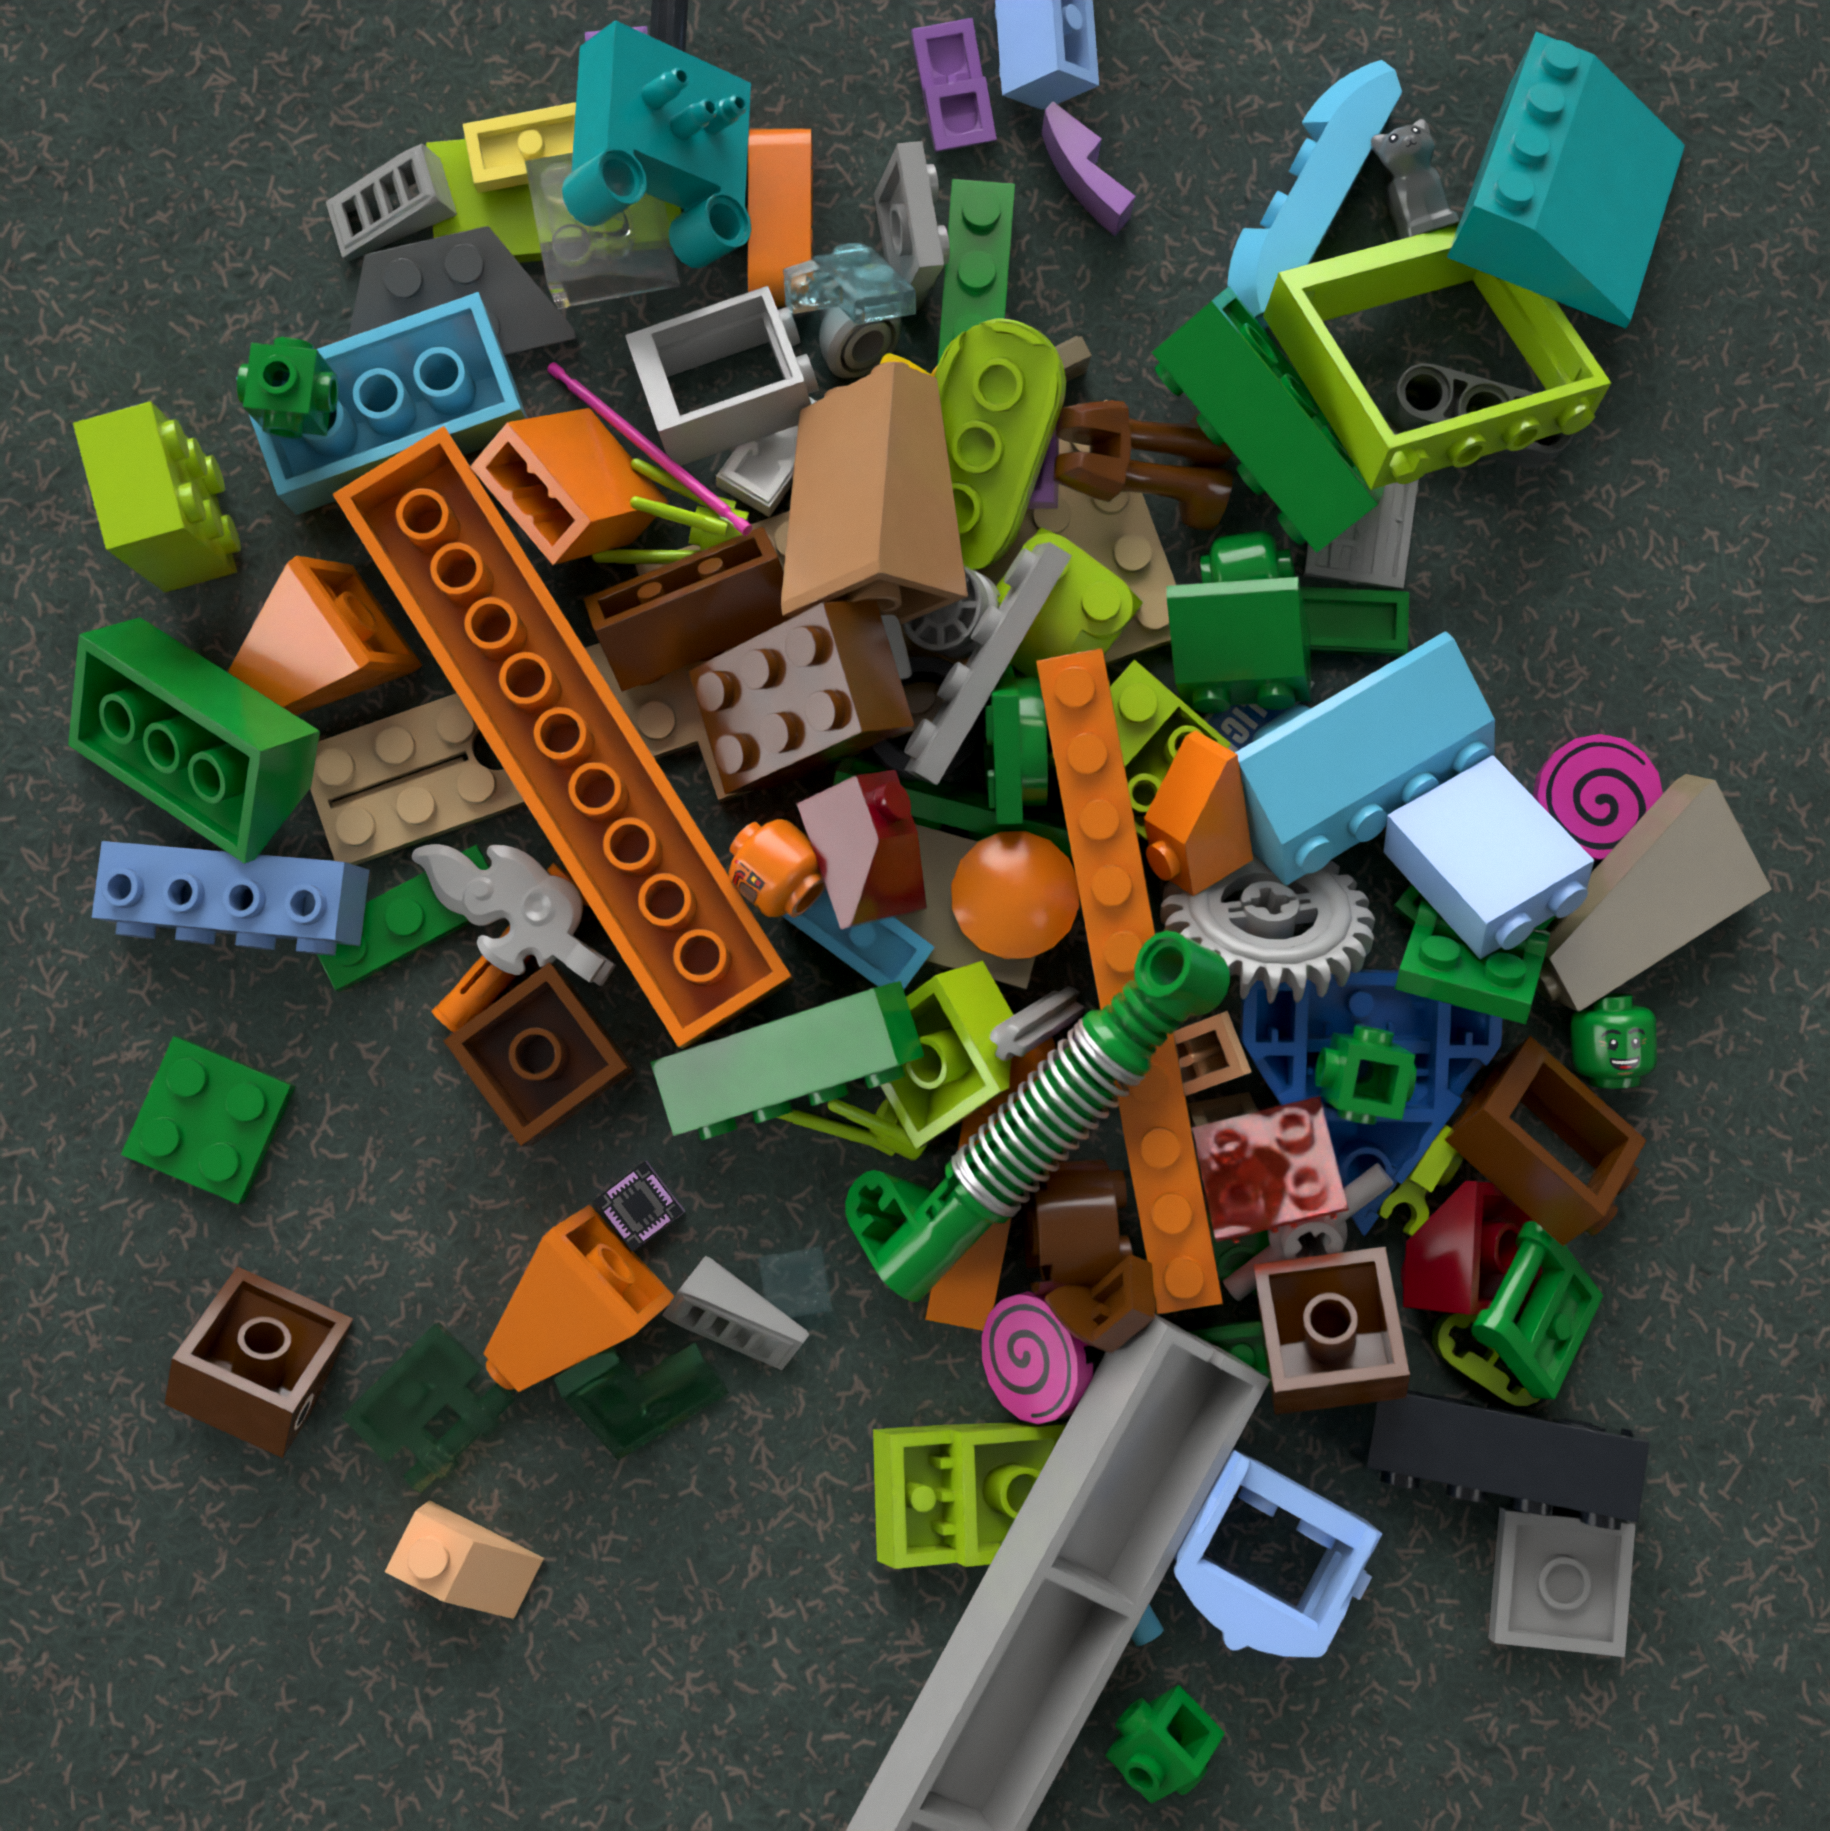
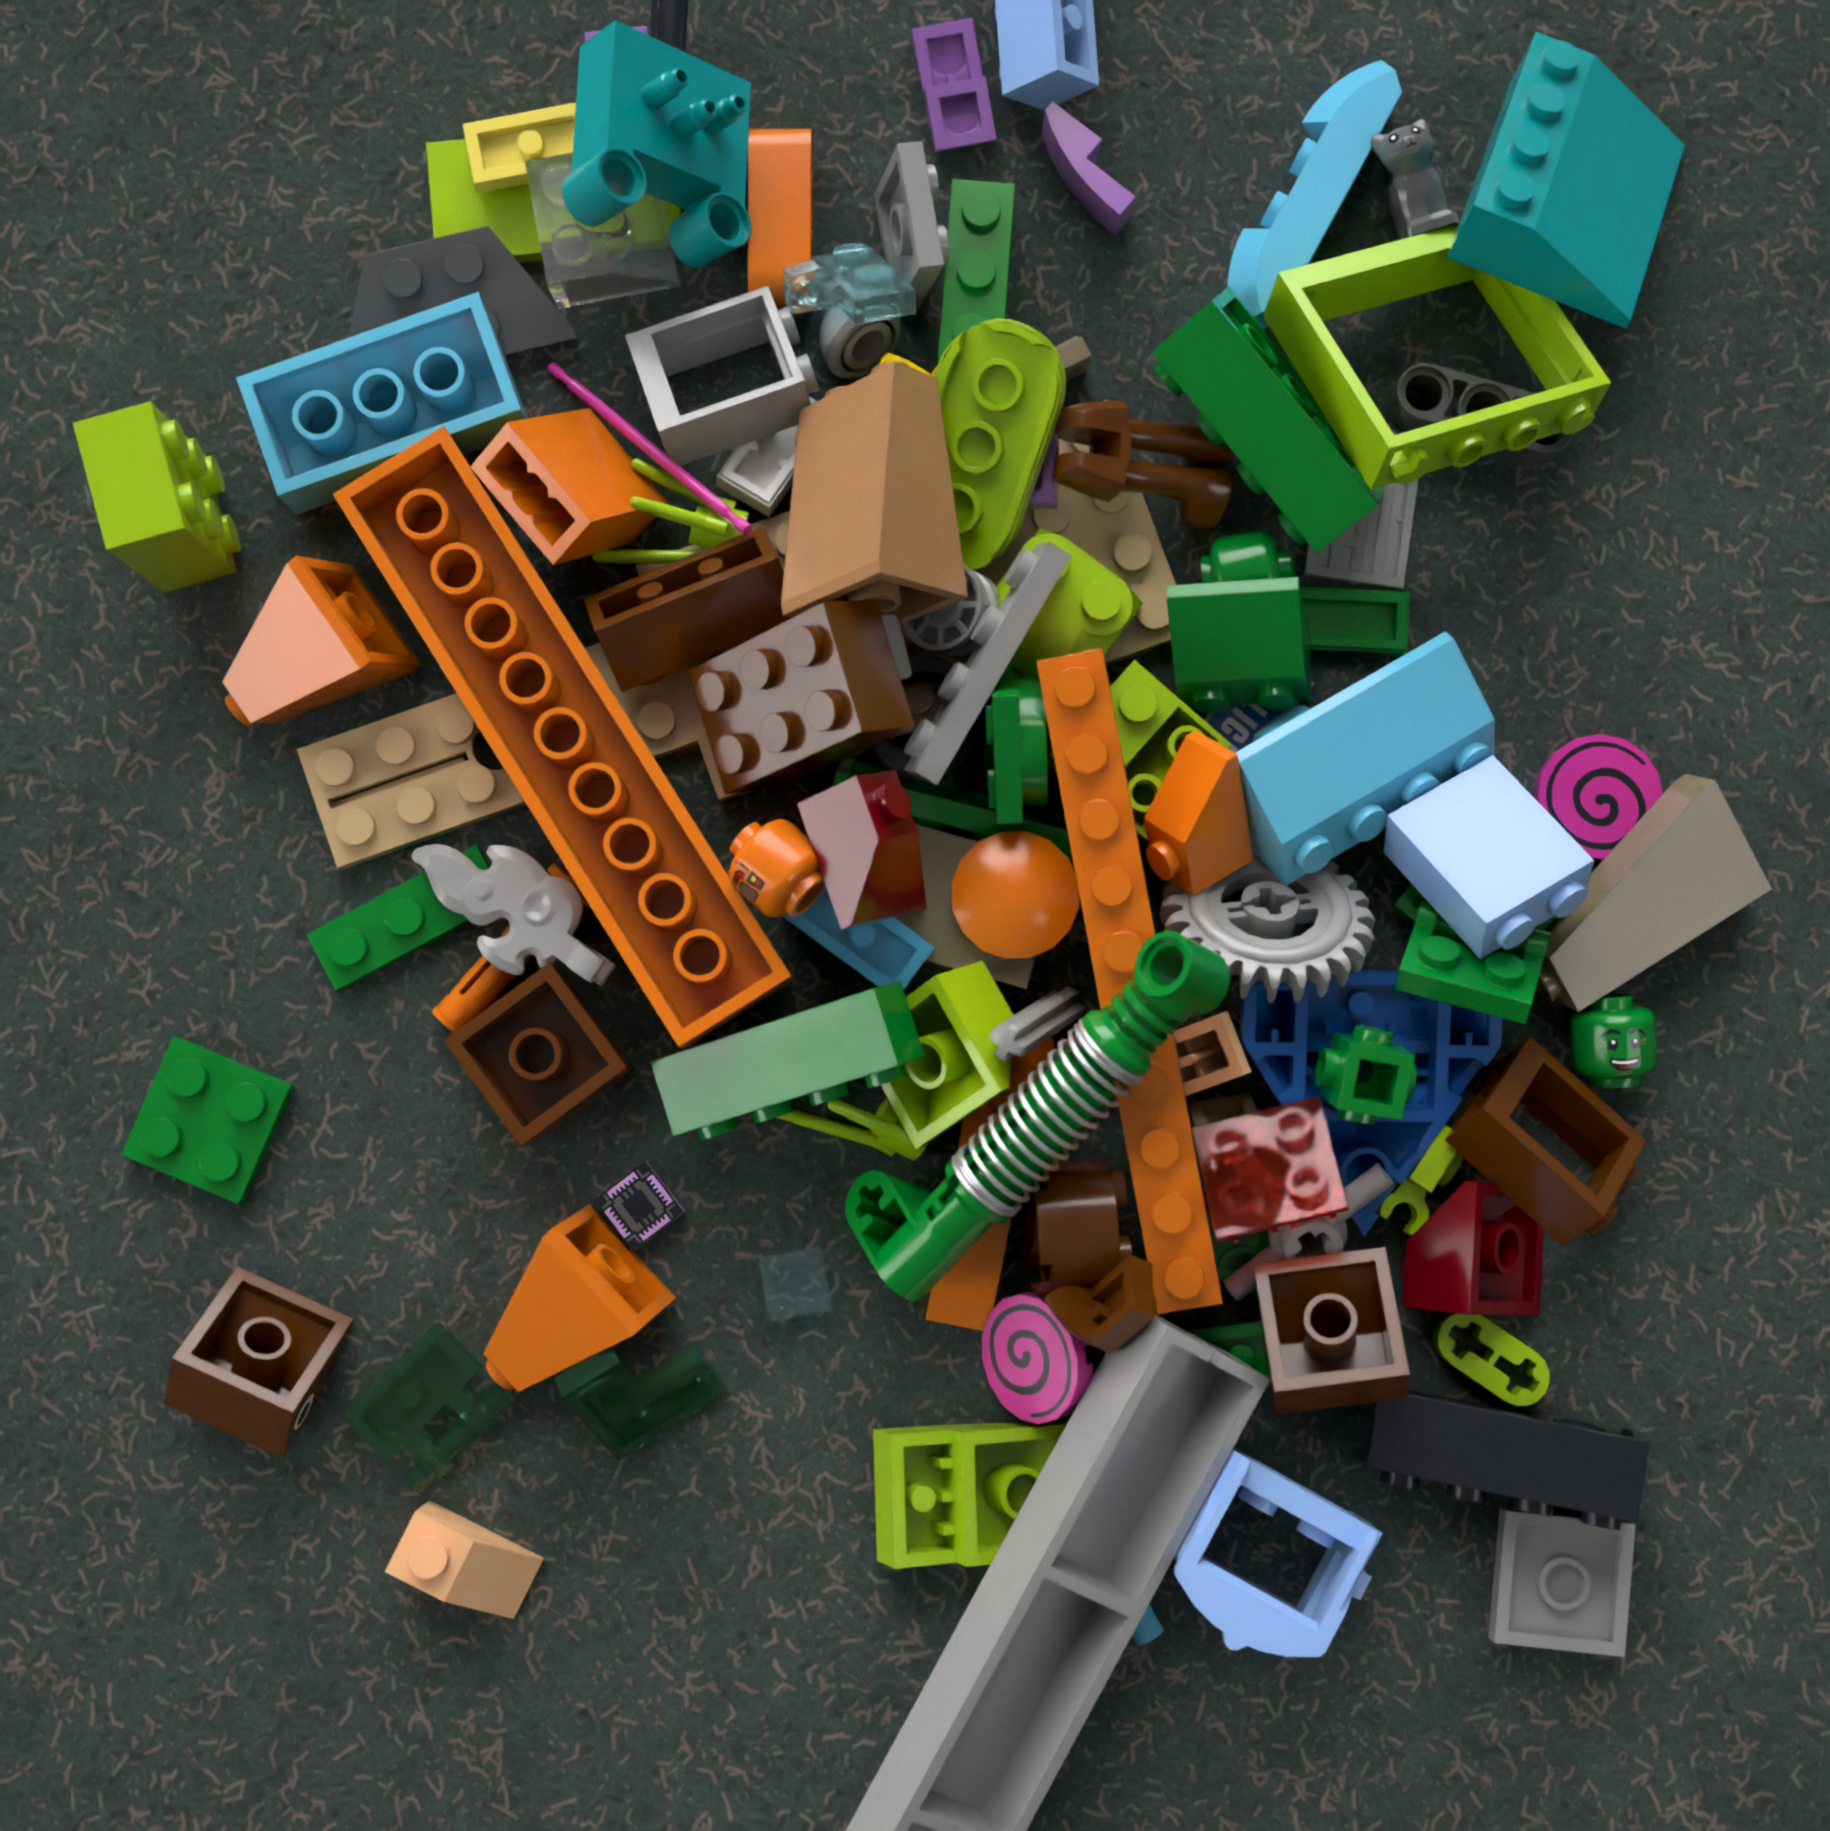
green slope [68,617,320,864] -> none
medium blue brick [92,841,370,956] -> none
green brick [237,337,339,438] -> none
light grey slope [326,144,457,262] -> none
light grey slope [662,1256,809,1370] -> none
green brick [1105,1685,1225,1804] -> none
green plate [1471,1221,1604,1400] -> none

